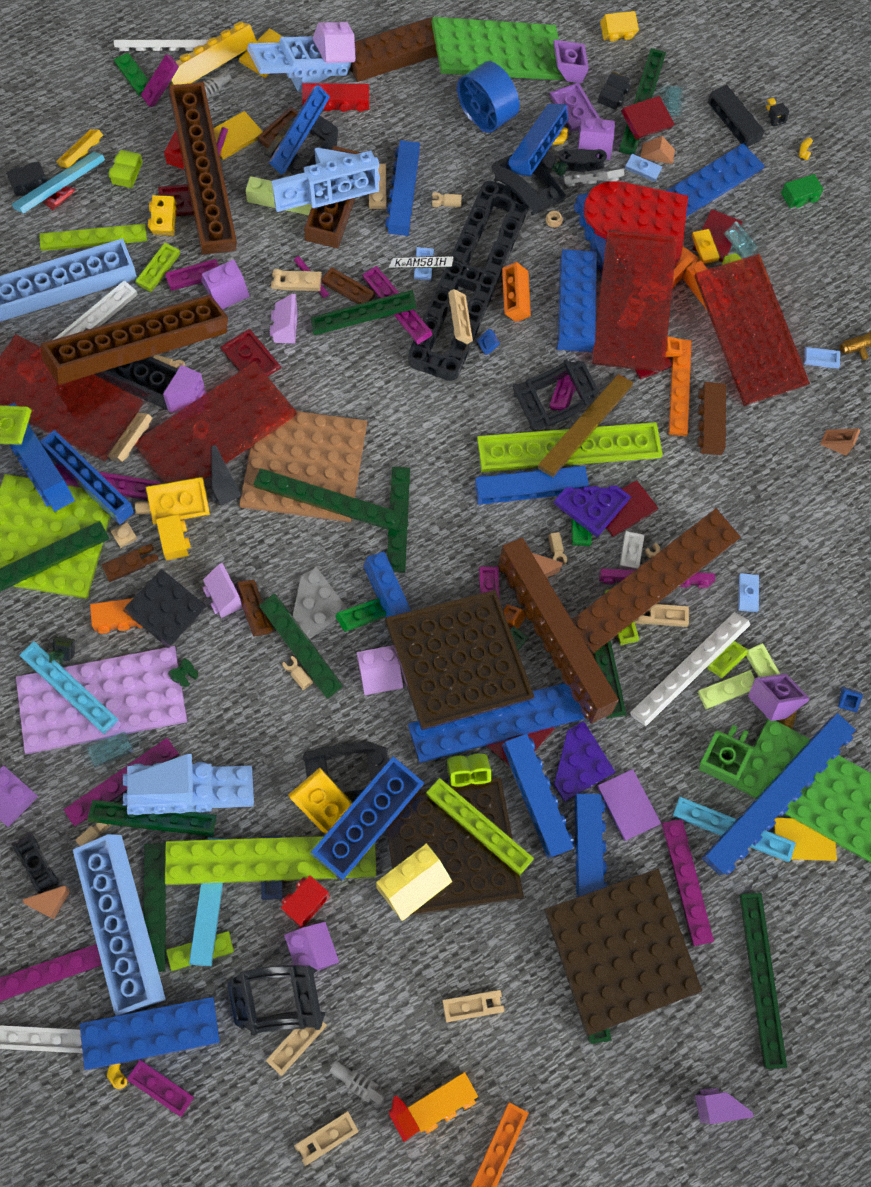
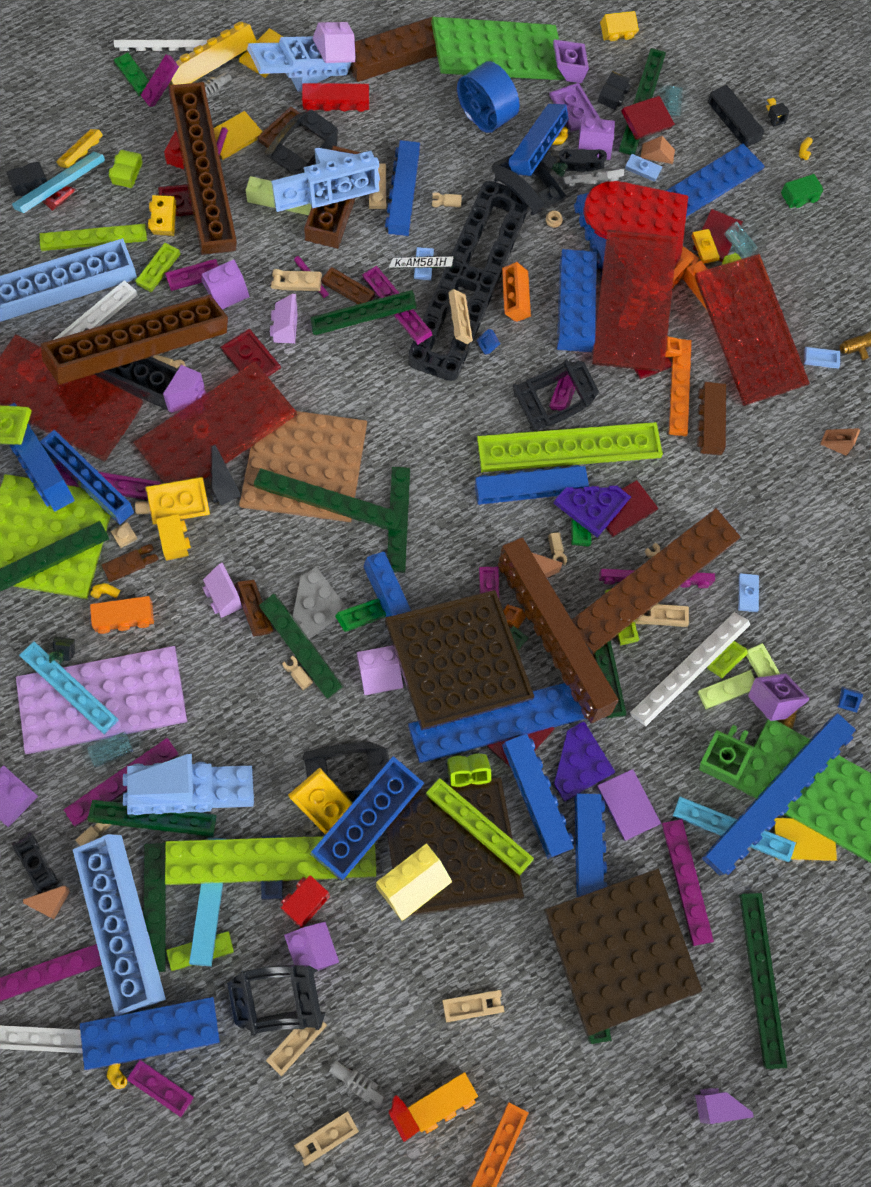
tan plate [108,413,153,462] -> none
black plate [123,569,206,648] -> none
dark green piece [168,658,198,687] -> none
blue plate [268,85,330,174] -> none
pearl gold tile [538,374,633,477] -> none
white plate [619,531,644,570] -> none
none -> yellow arm [91,583,121,599]

